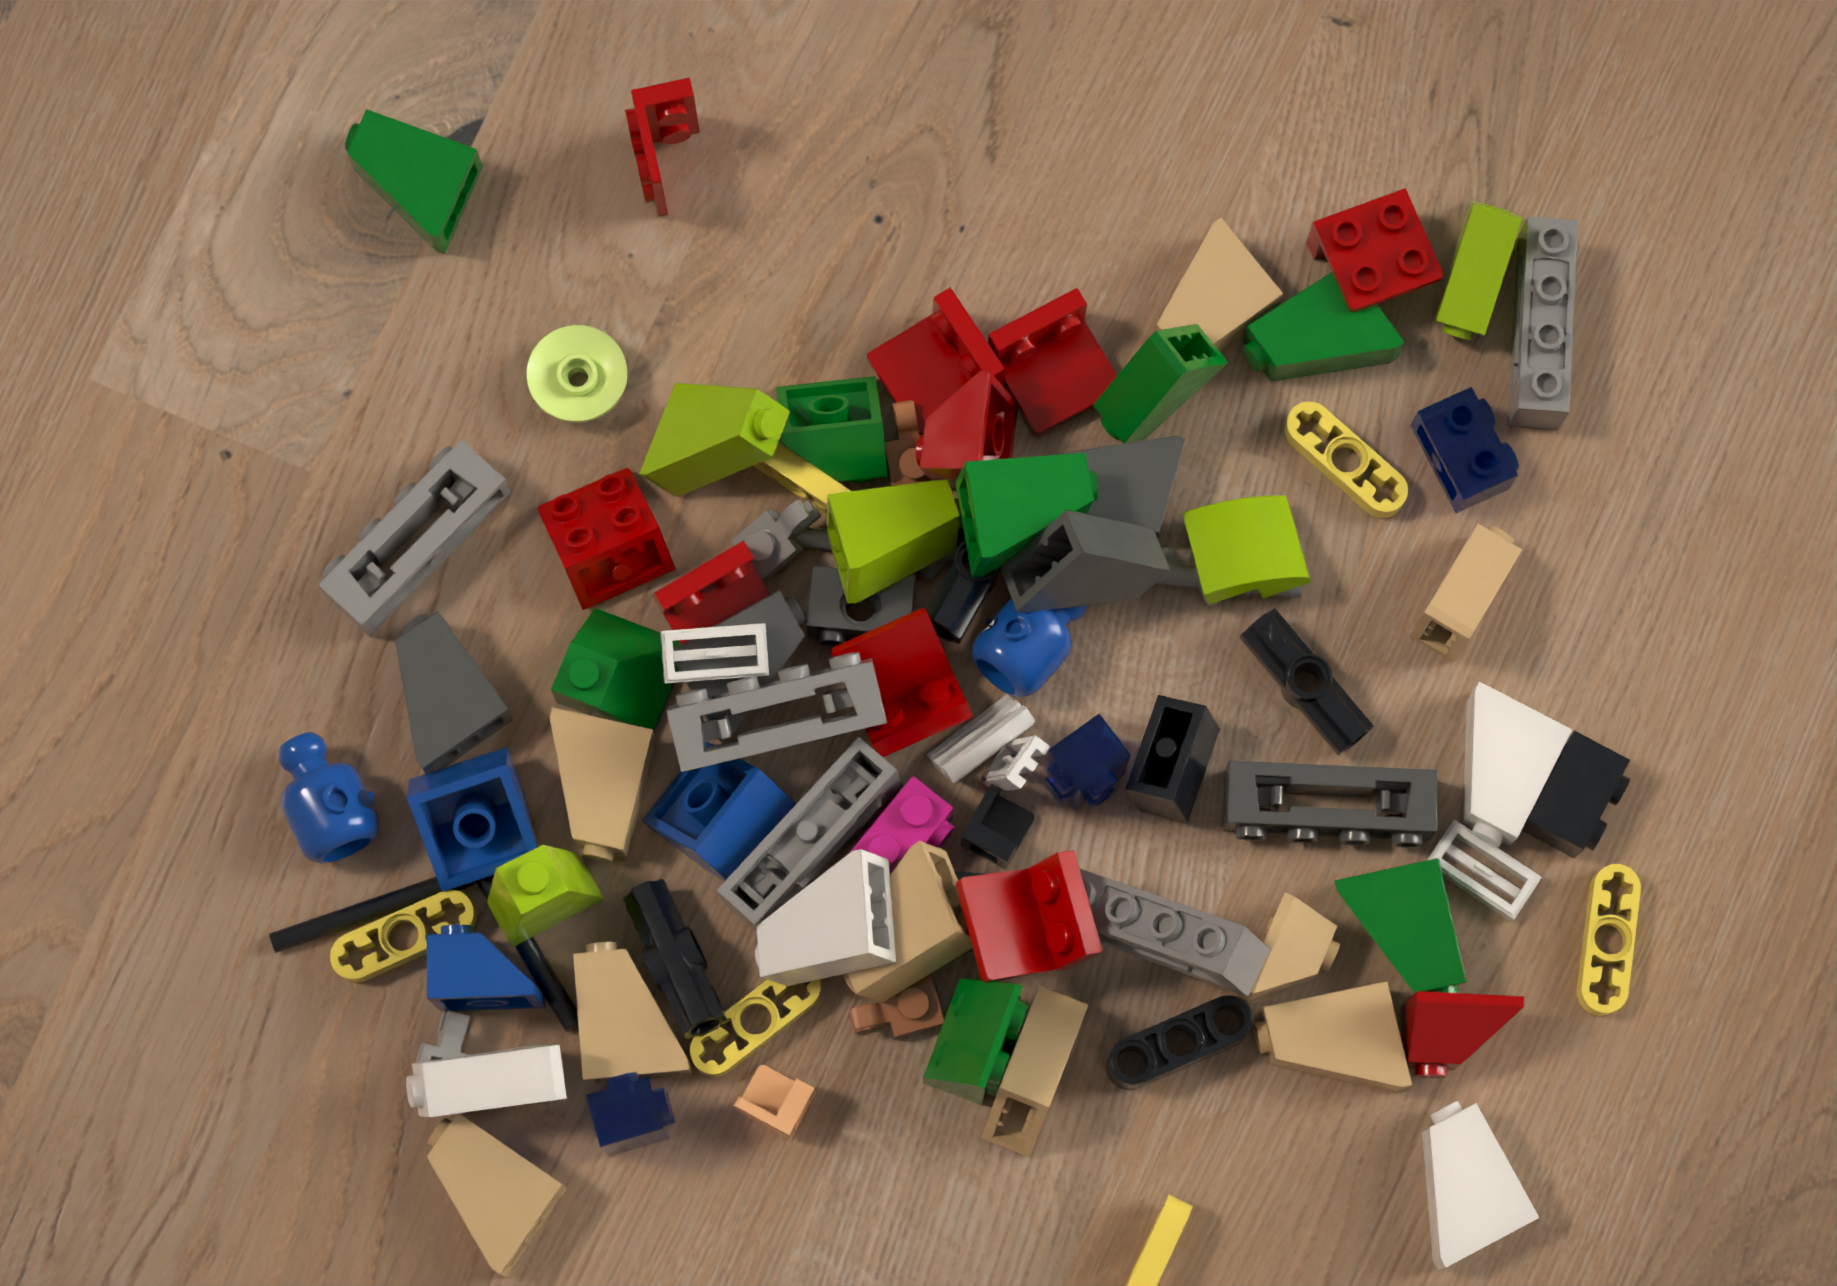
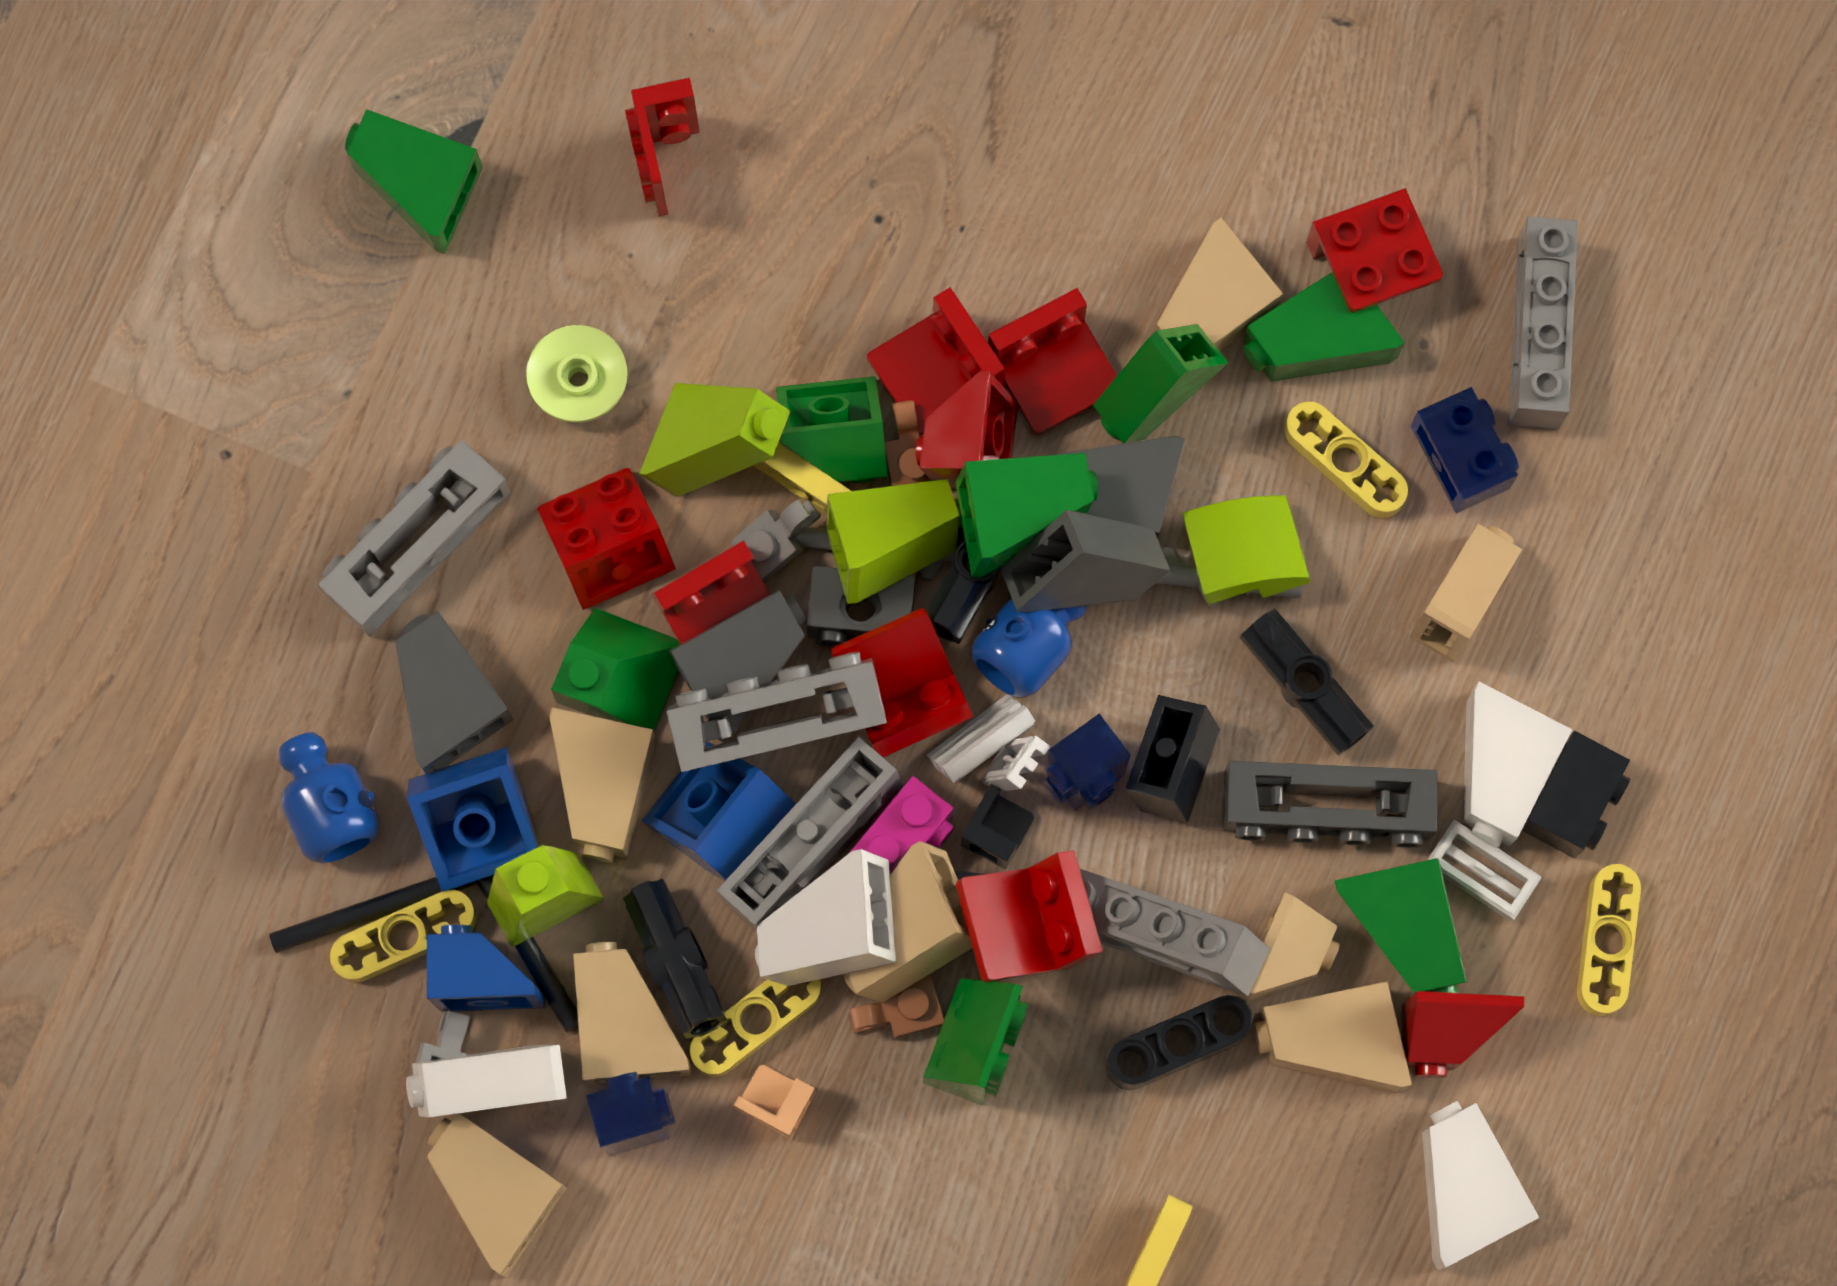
white tile [660,623,769,683] -> none
tan slope [981,985,1088,1158] -> none
lime slope [1435,199,1522,340] -> none

